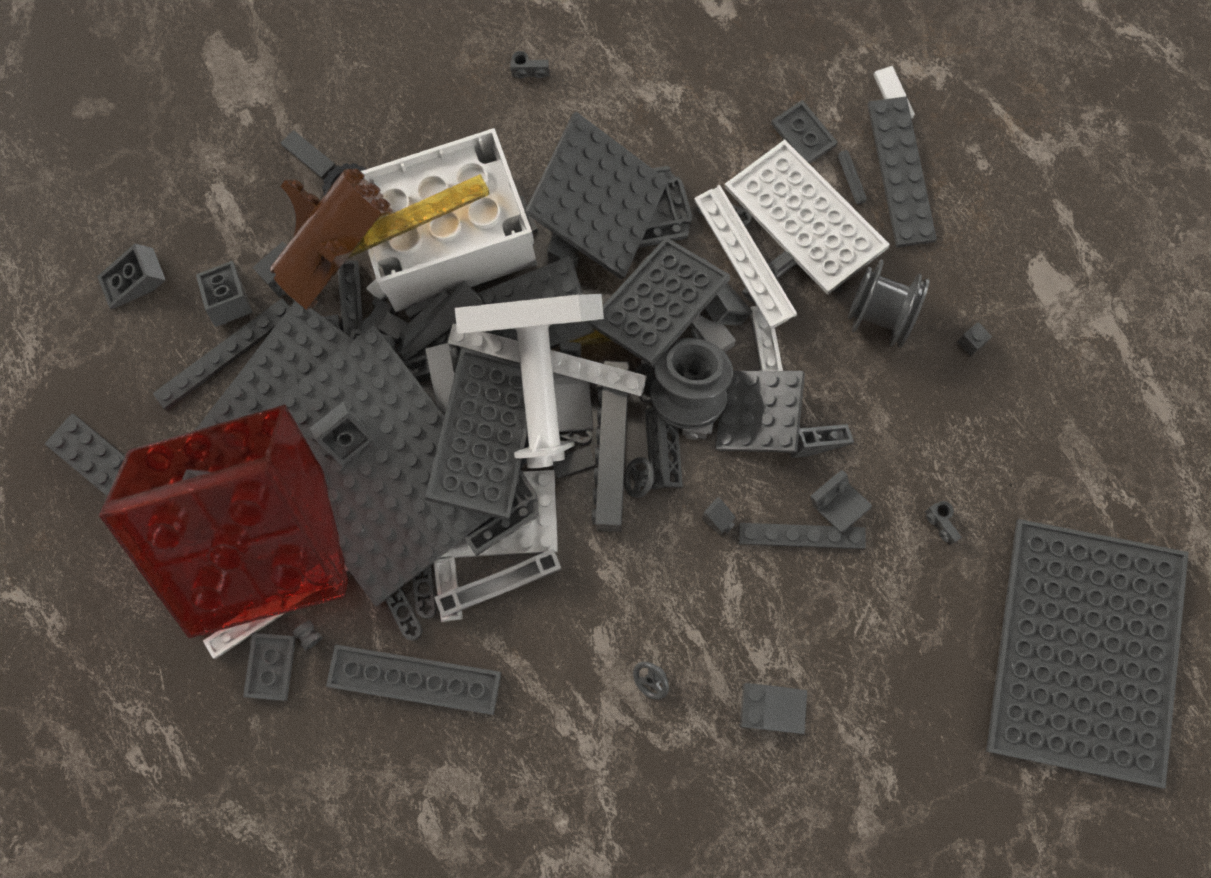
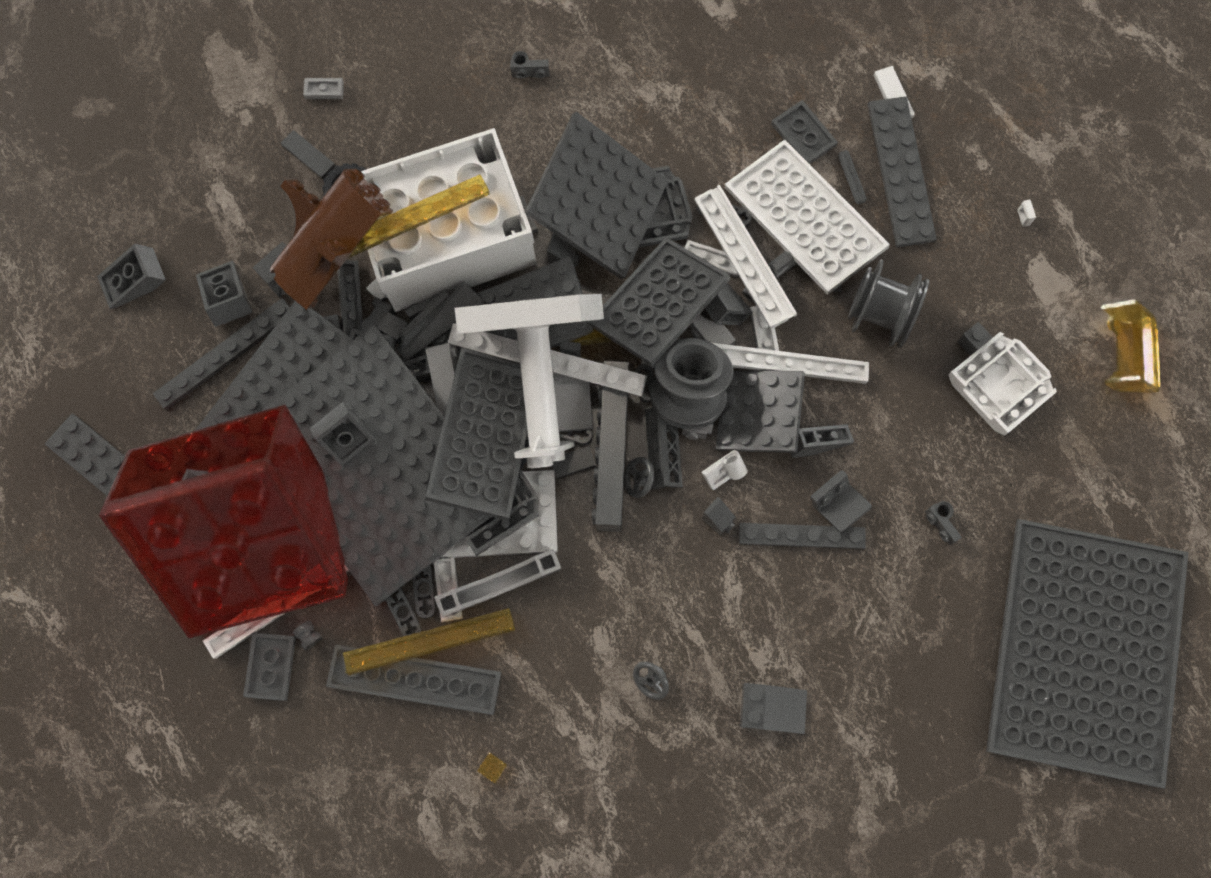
none -> light grey plate [303,78,344,99]
none -> clear yellow plate [343,608,515,675]
none -> clear yellow tile [477,752,508,783]
none -> white plate [677,339,869,384]
none -> white tile [685,240,738,278]
none -> white plate [701,450,748,490]
none -> white wedge [948,332,1057,436]
none -> white tile [1017,200,1036,227]
none -> clear yellow windscreen [1102,299,1160,393]

